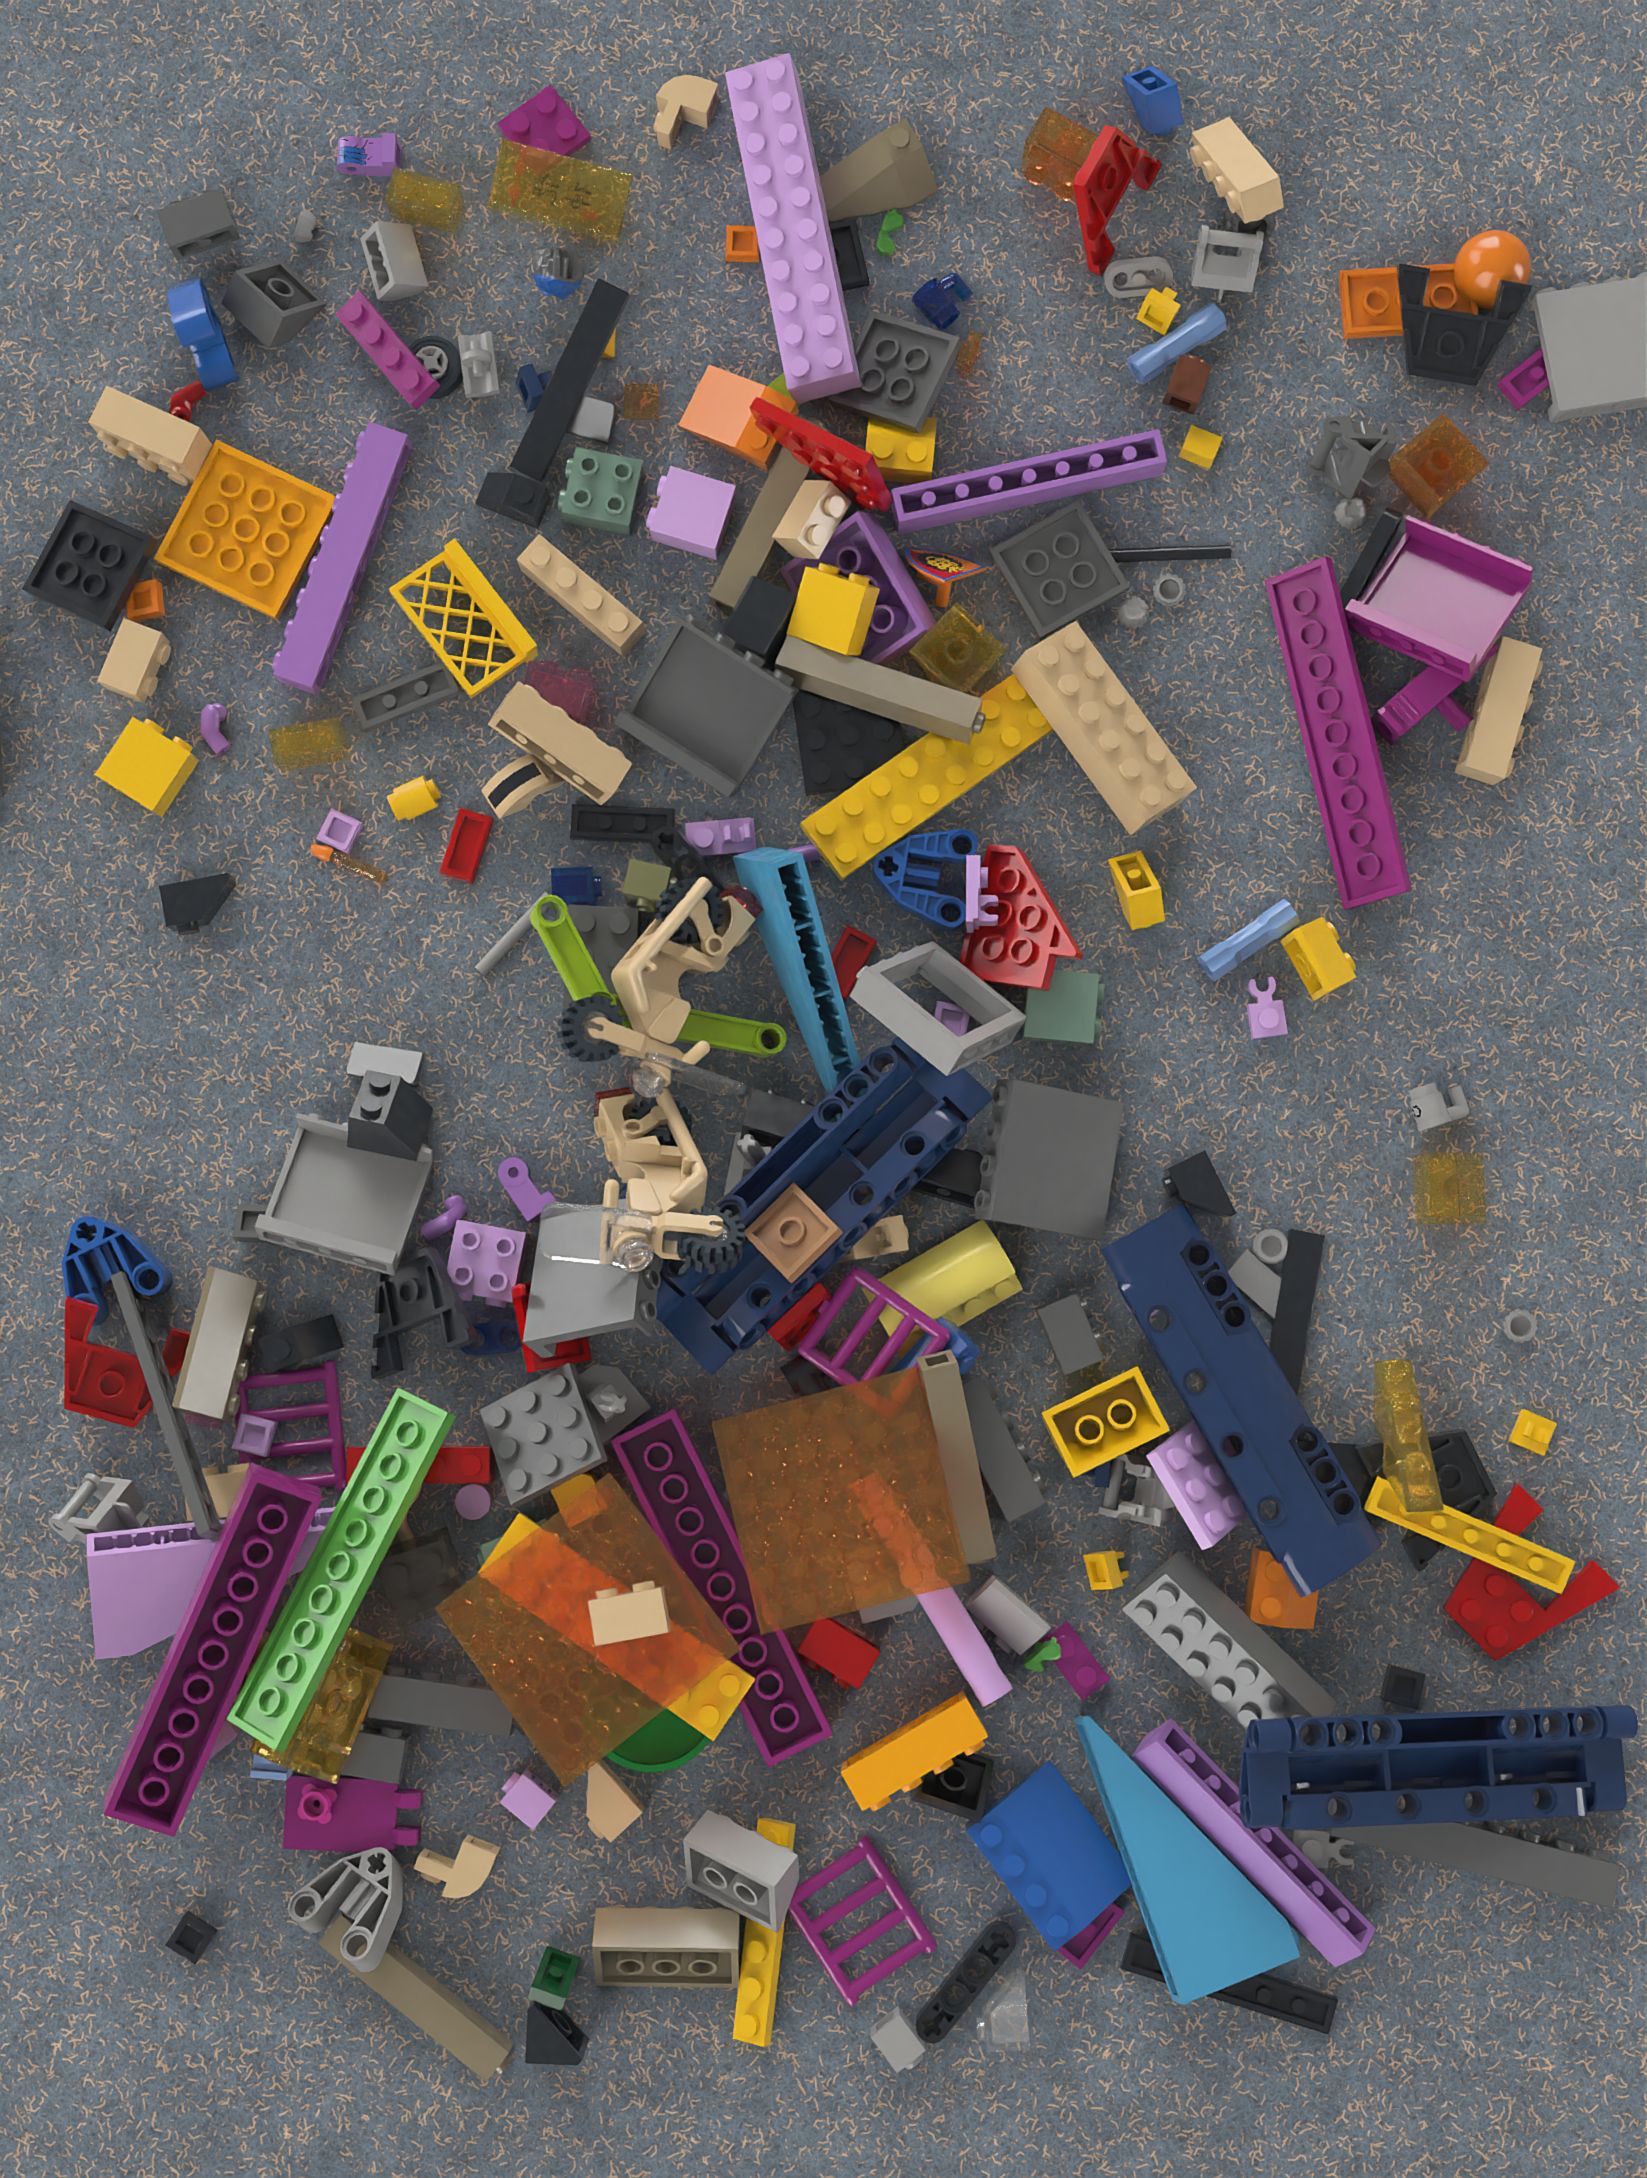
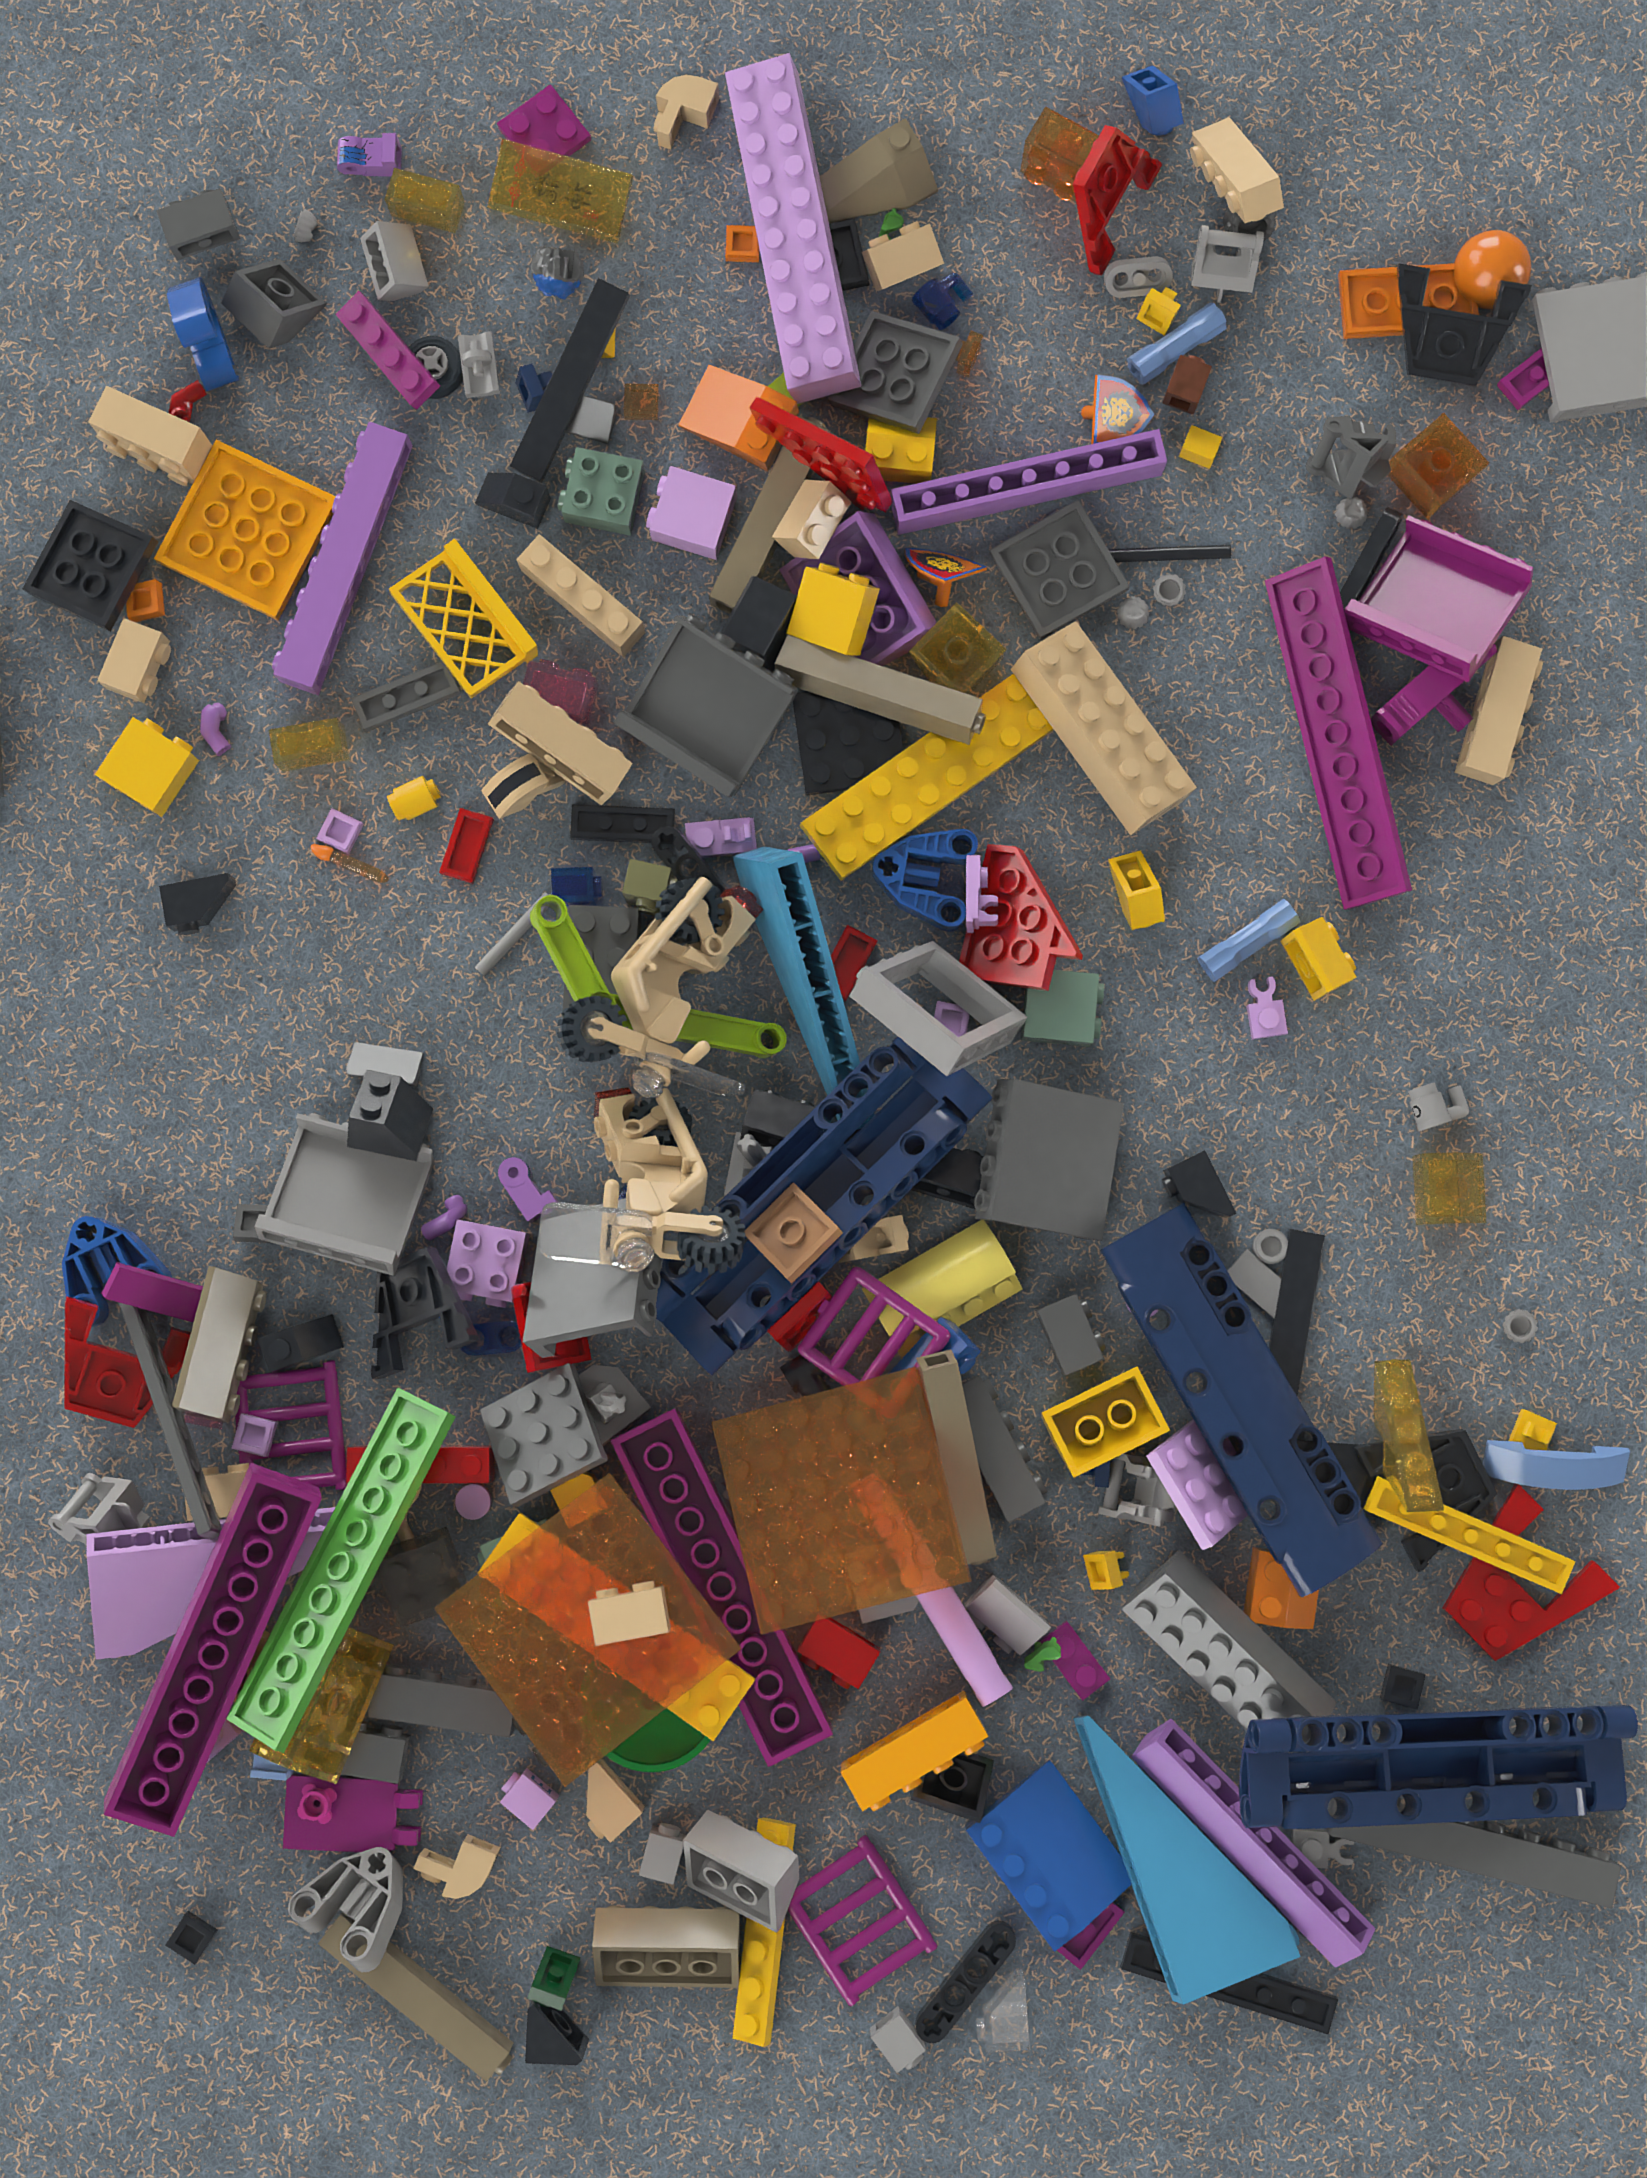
none -> magenta tile [102,1262,203,1323]
none -> light grey brick [638,1823,686,1885]
none -> tan brick [861,221,944,292]
none -> shield [1081,375,1154,444]
none -> medium blue slope [1483,1440,1630,1490]

